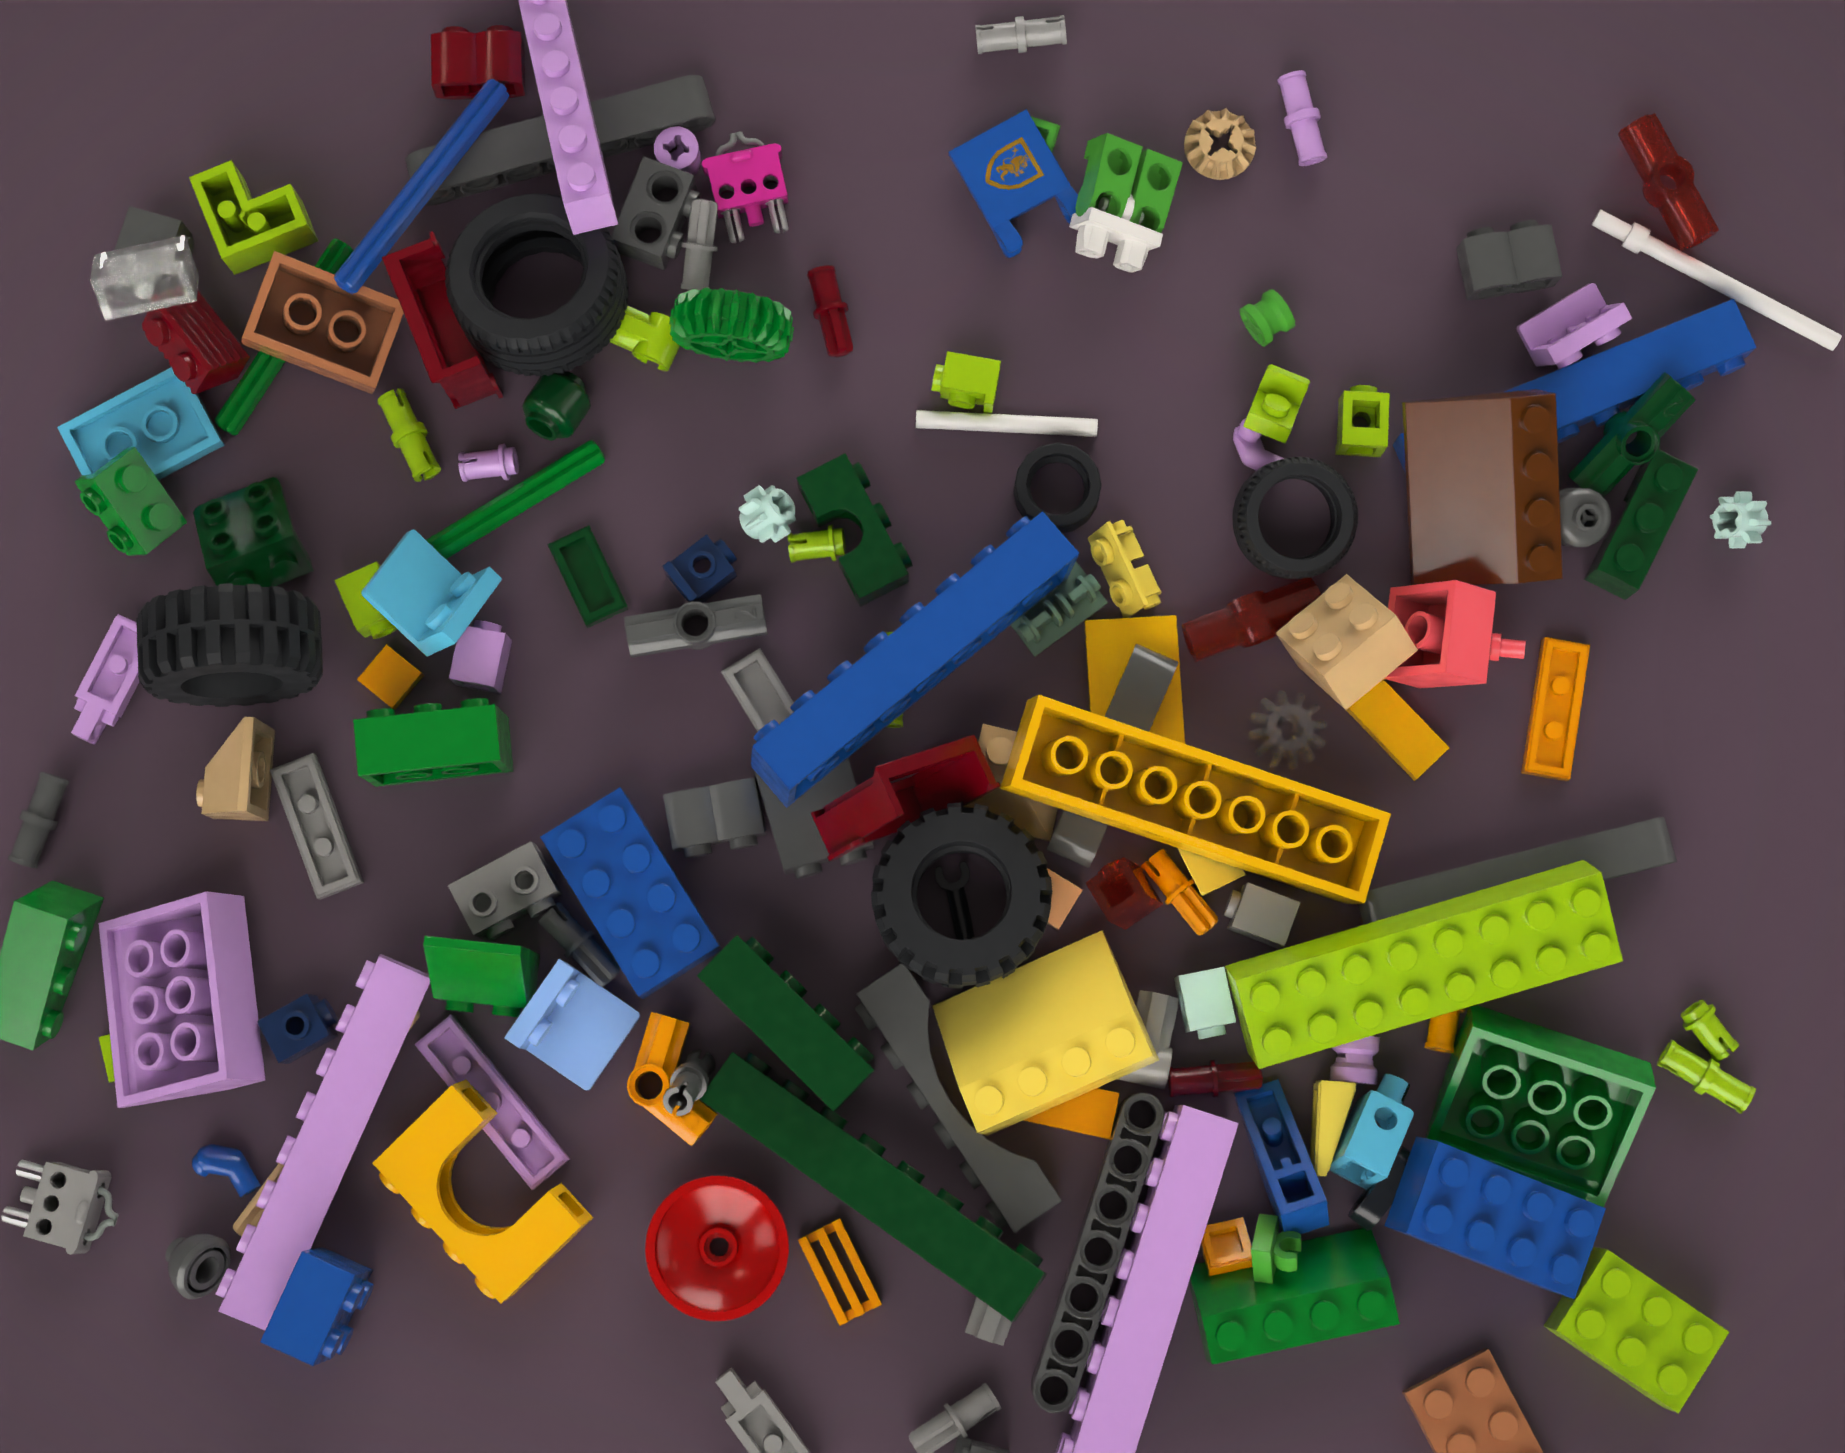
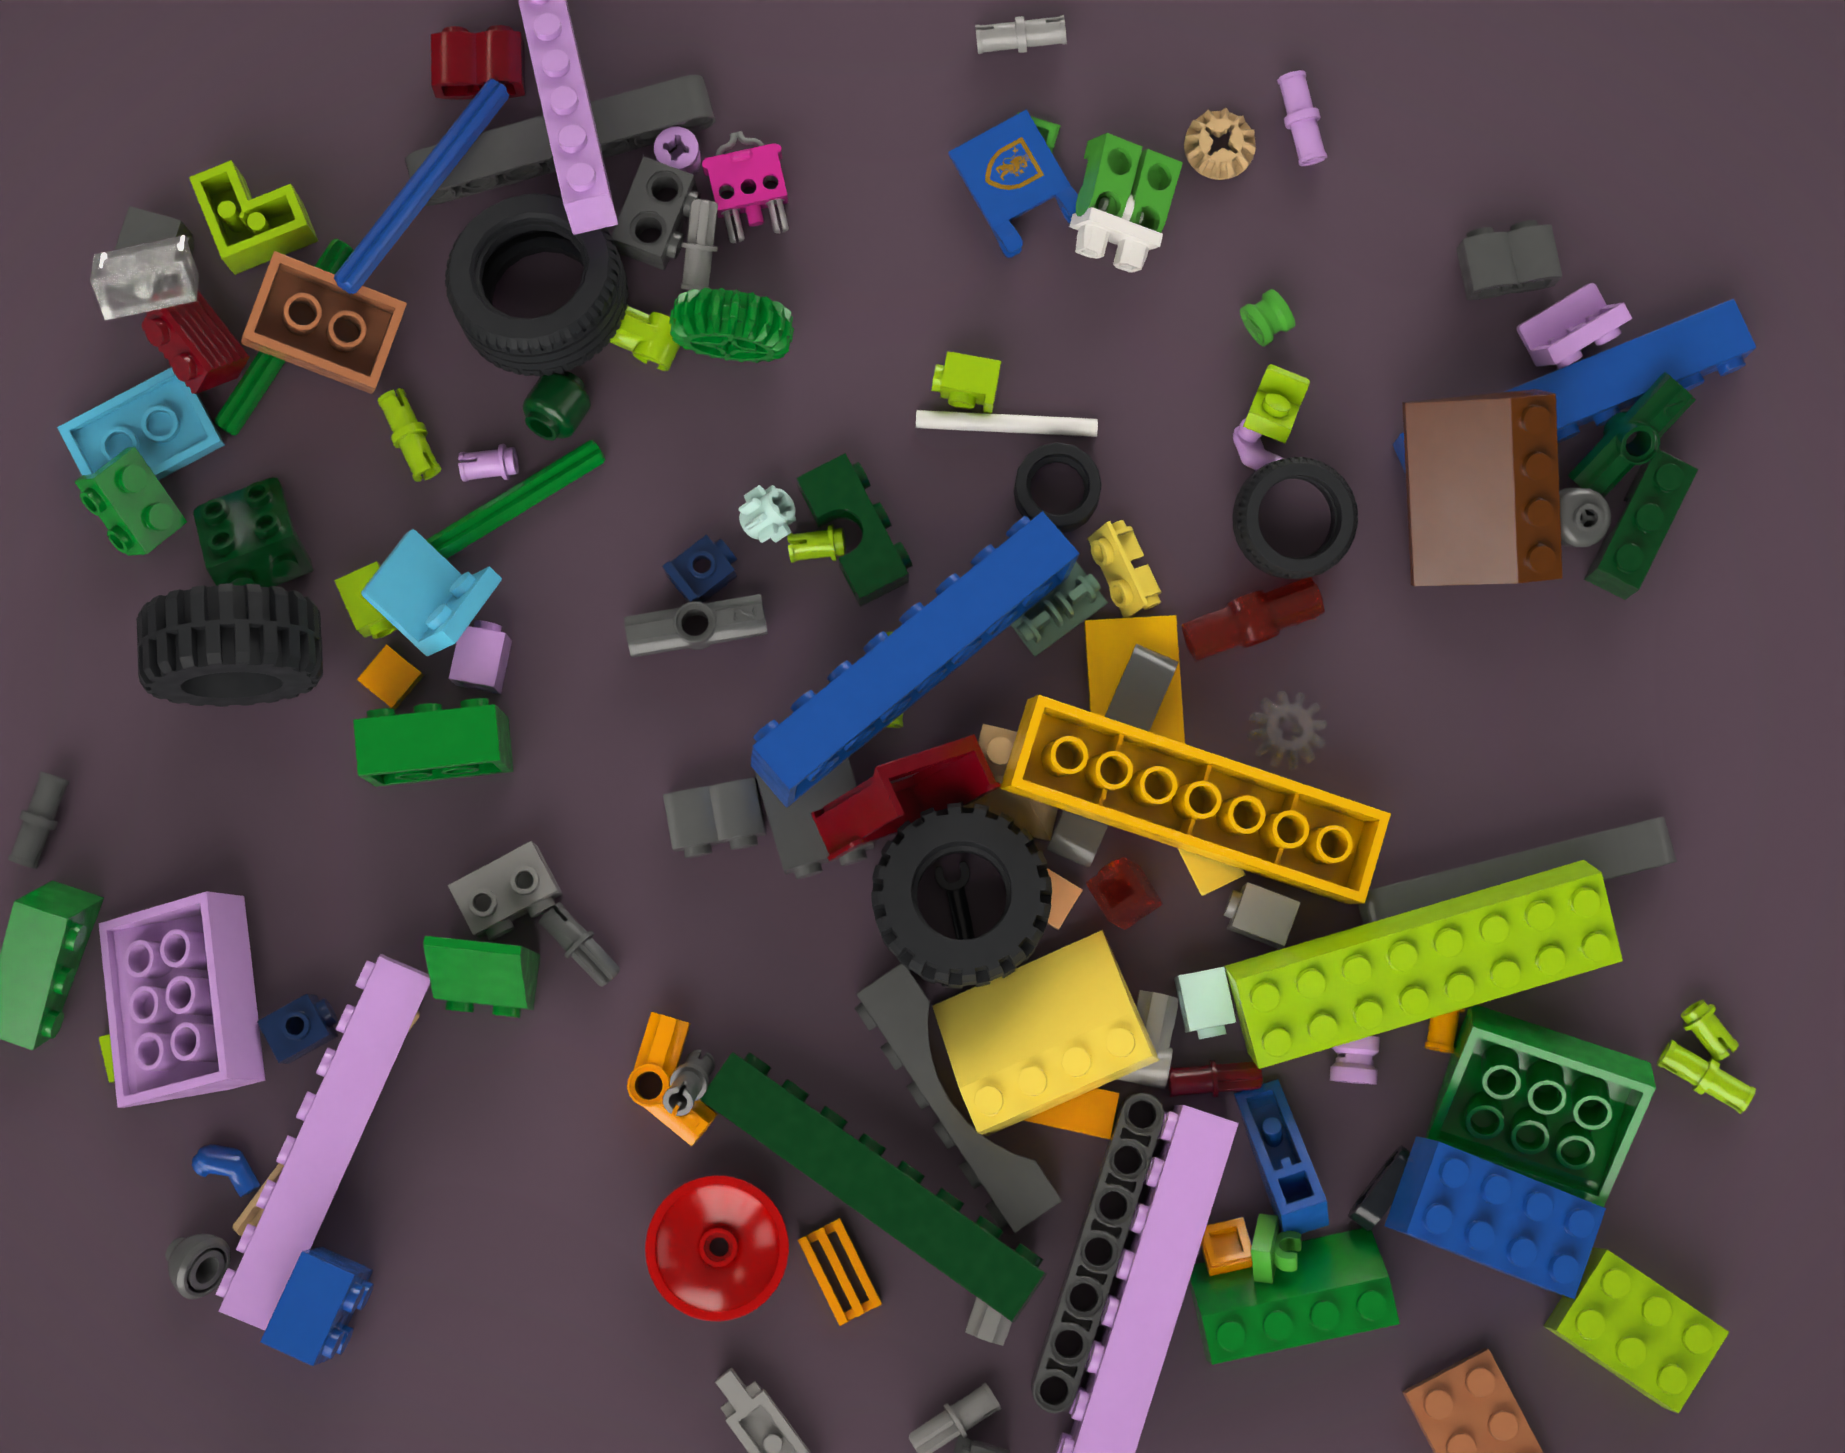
light grey piece [1,1160,119,1255] -> none
lavender hinge [71,614,139,745] -> none
tan slope [196,716,275,821] -> none
light grey tile [270,753,364,900] -> none
yellow arch [372,1079,594,1304] -> none
dark red piece [382,231,504,409] -> none
lavender tile [414,1014,570,1190] -> none
light blue bracket [504,959,640,1091] -> none
blue brick [540,787,722,999] -> none
dark green tile [547,525,629,628] -> none
dark green brick [697,935,875,1112] -> none
light grey tile [721,648,794,732] -> none
dark red axle [807,265,853,357] -> none
light orange axle [1141,848,1219,936] -> none
tan brick [1276,574,1418,710] -> none
light yellow slope [1310,1080,1357,1177] -> none
medium azure torso [1329,1074,1414,1189] -> none
lime brick [1335,385,1390,457] -> none
yellow tile [1346,679,1450,781] -> none
coral piece [1384,580,1526,689] -> none
light orange tile [1521,637,1590,781] -> none
white bar [1591,209,1842,351] -> none
clear red piece [1618,113,1719,251] -> none
light aqua gear [1710,491,1771,549] -> none

